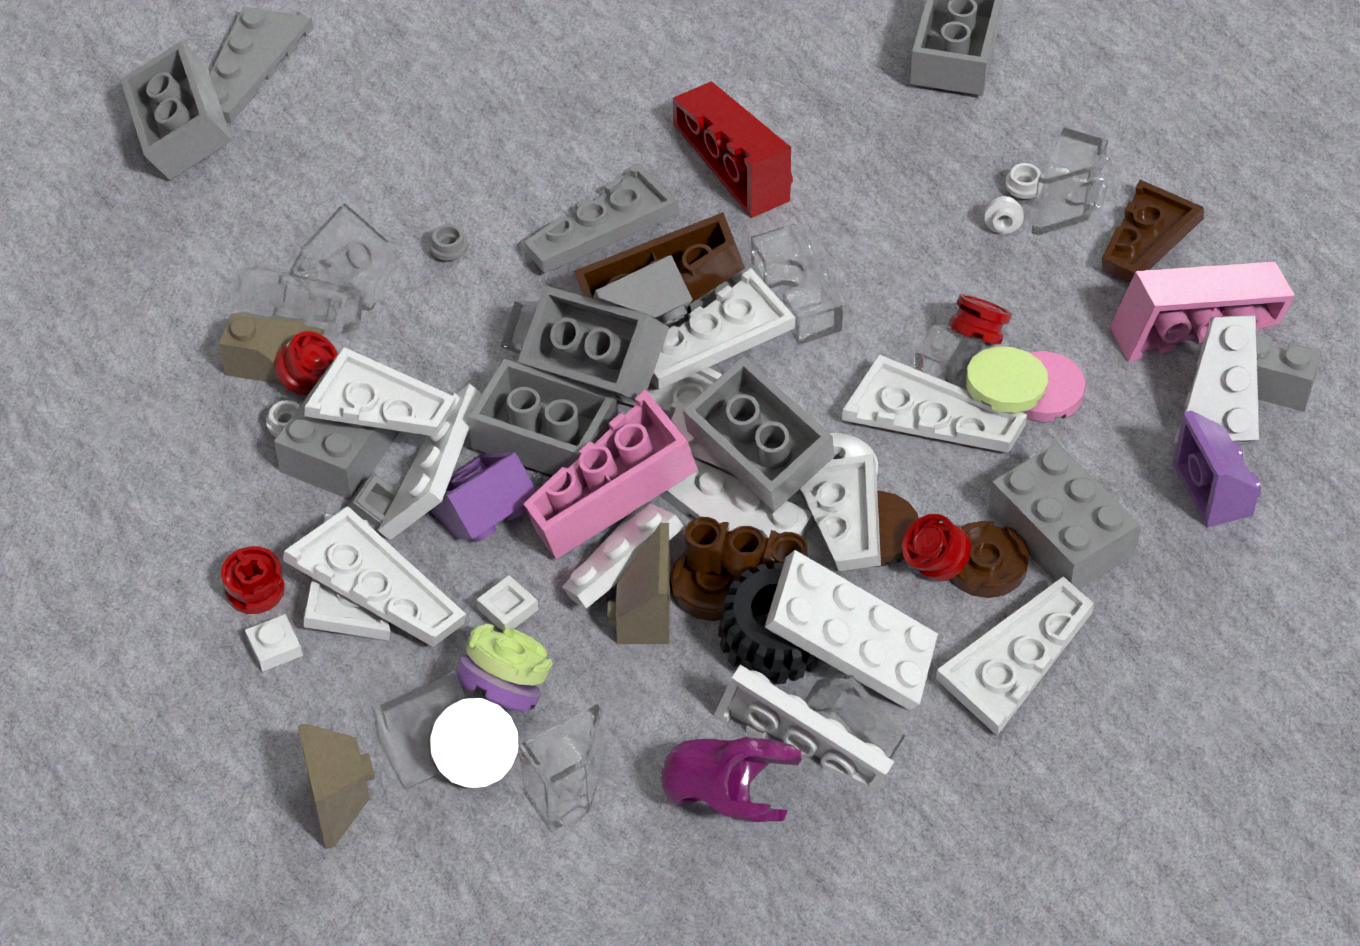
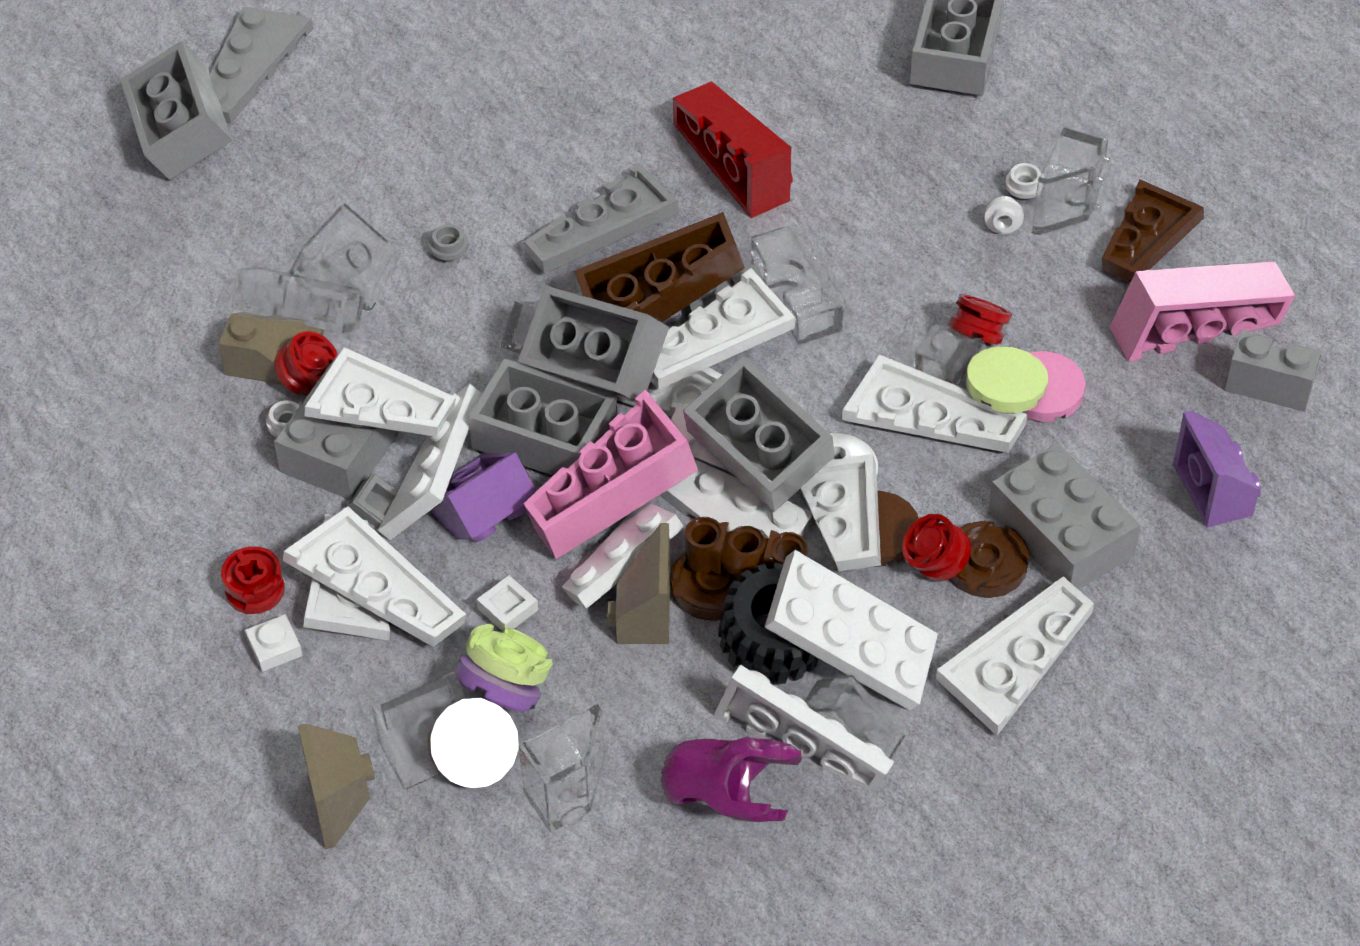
light grey slope [593,255,693,326] -> none
white wing [1174,315,1259,444] -> none

